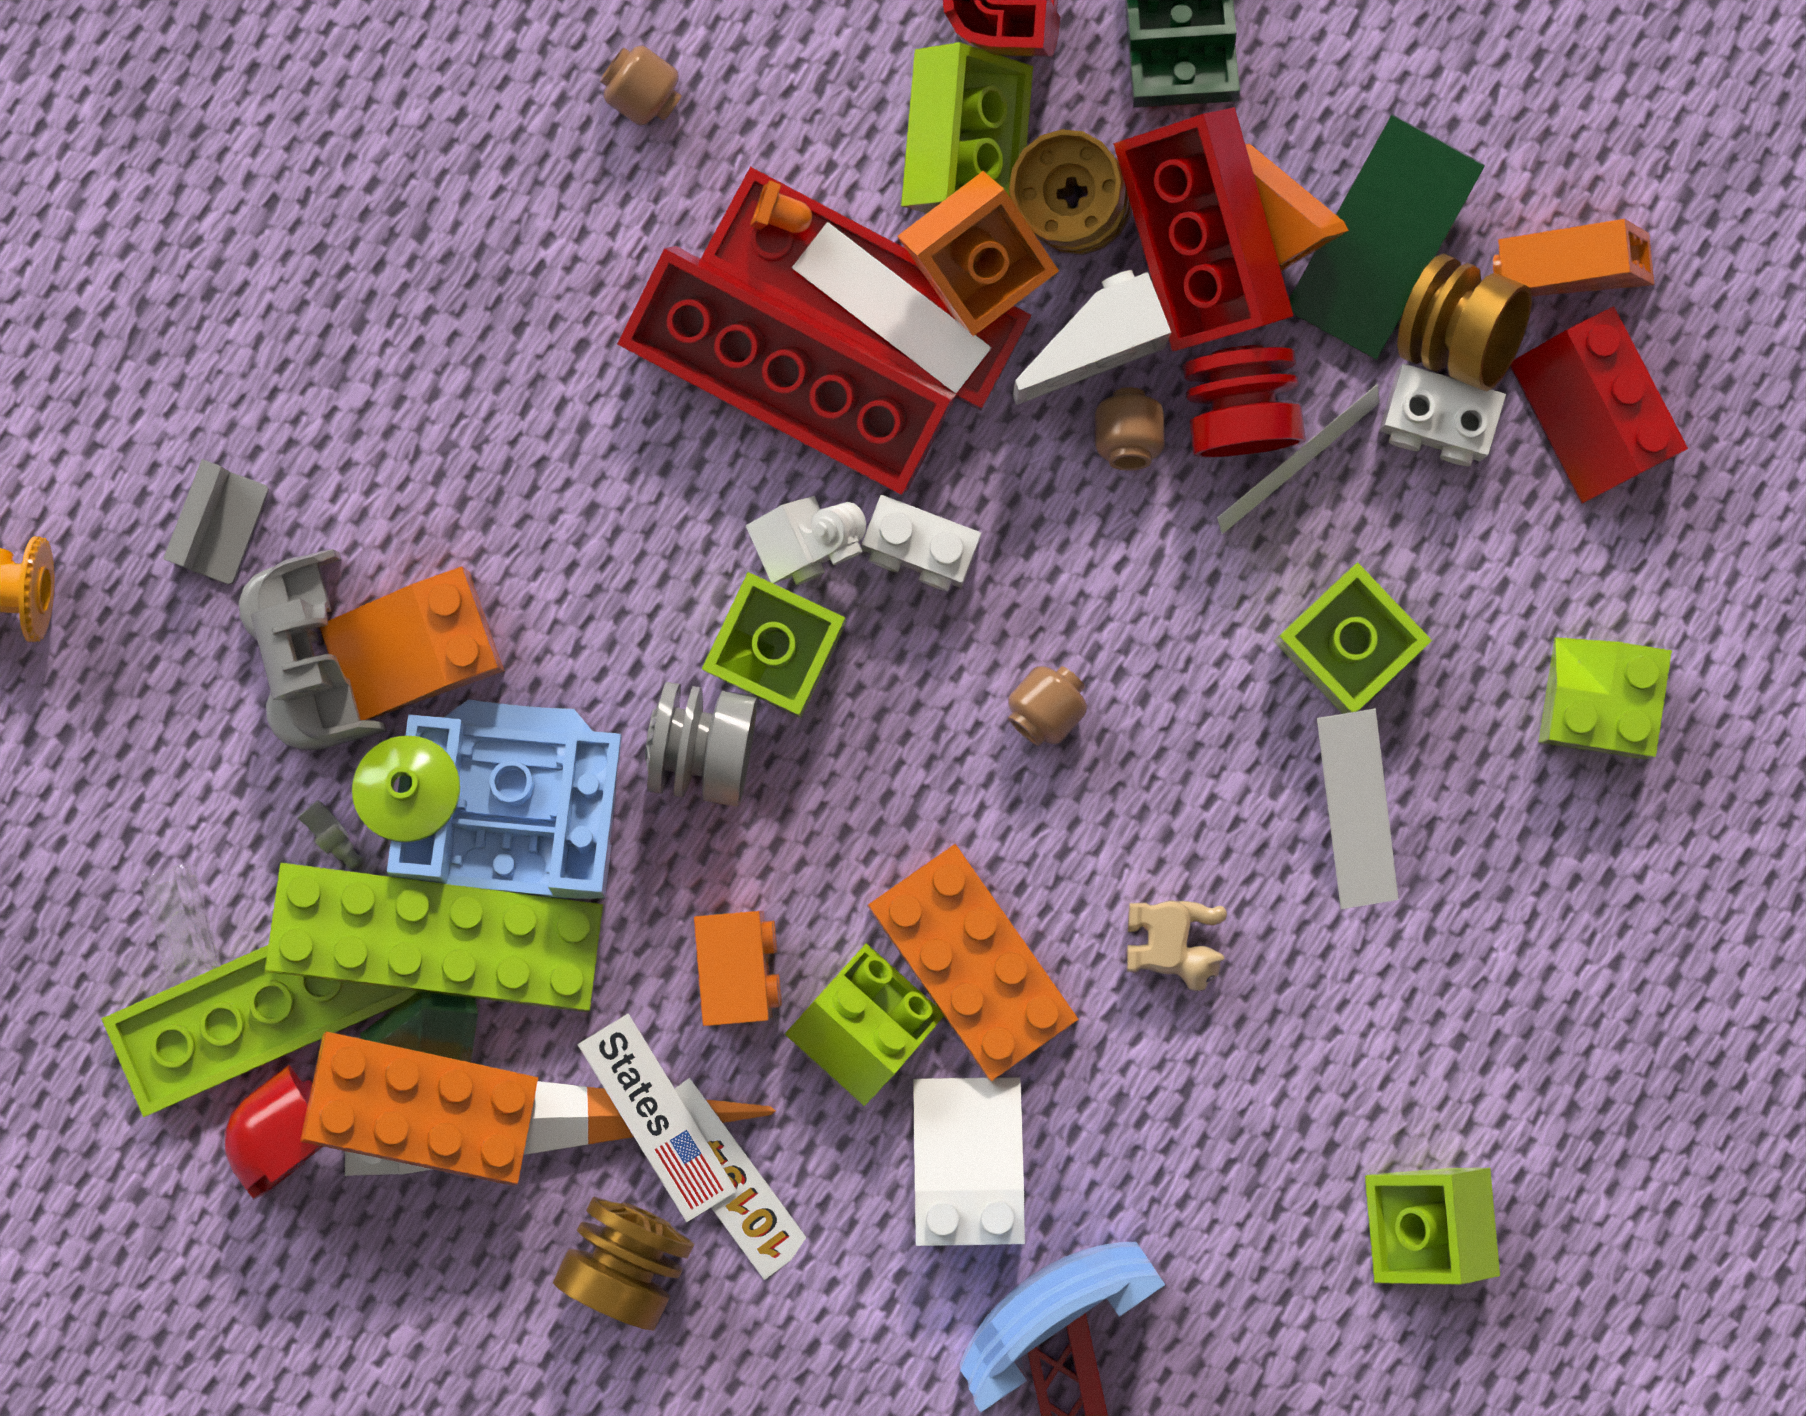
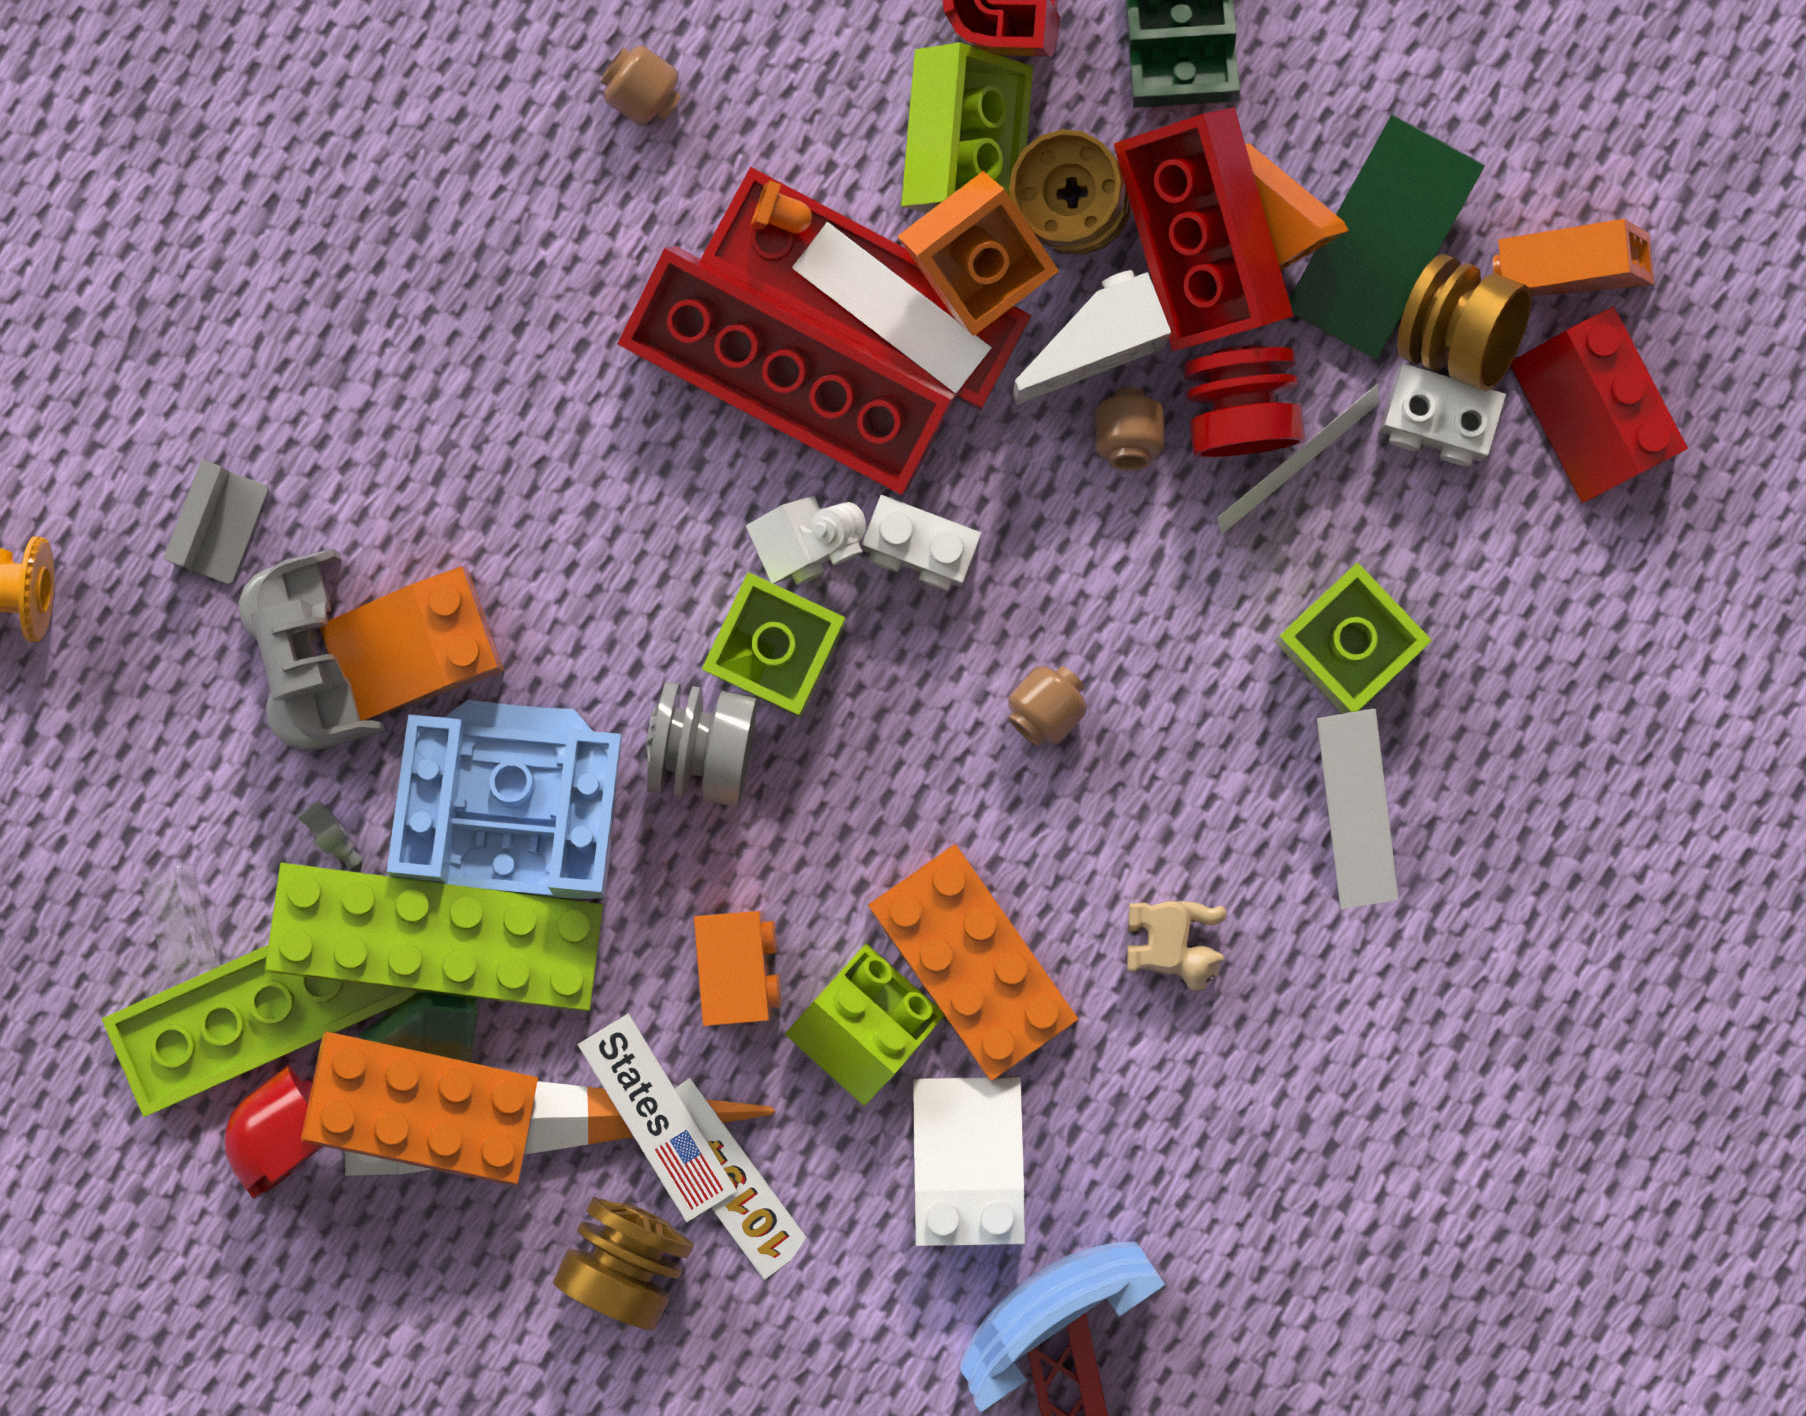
lime dish [352,736,461,842] -> none
lime slope [1365,1168,1500,1285] -> none
lime slope [1538,637,1672,760] -> none

